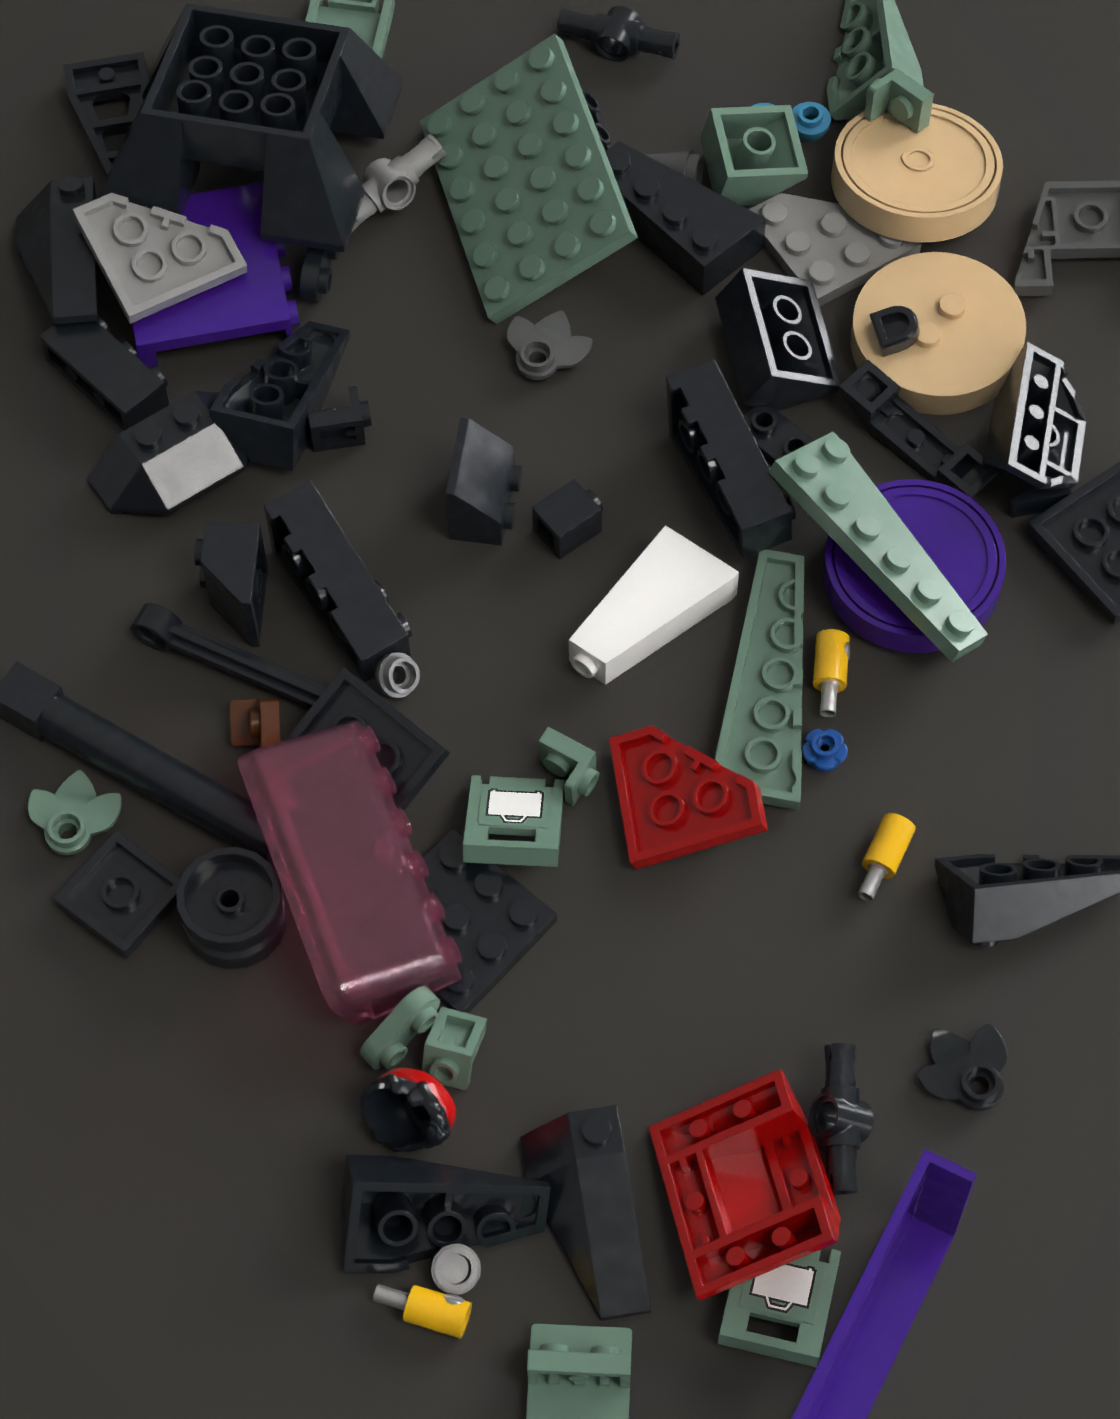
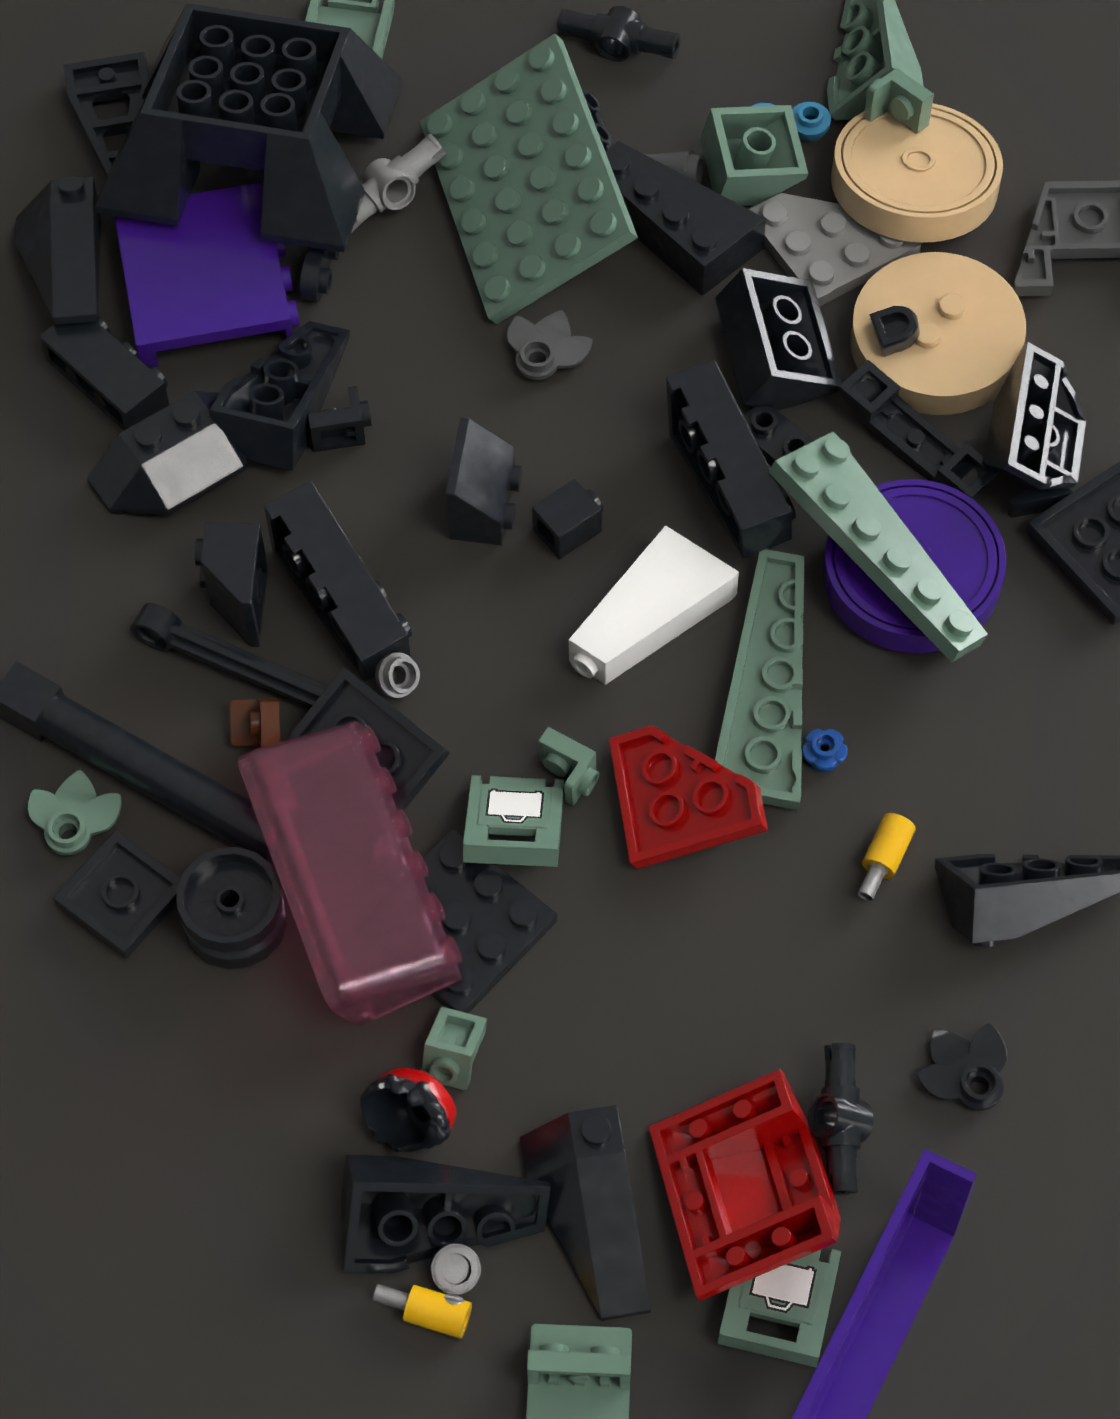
light grey plate [72,193,247,324] -> none
sand green plate [360,986,440,1070] -> none
yellow piece [813,629,850,717] -> none

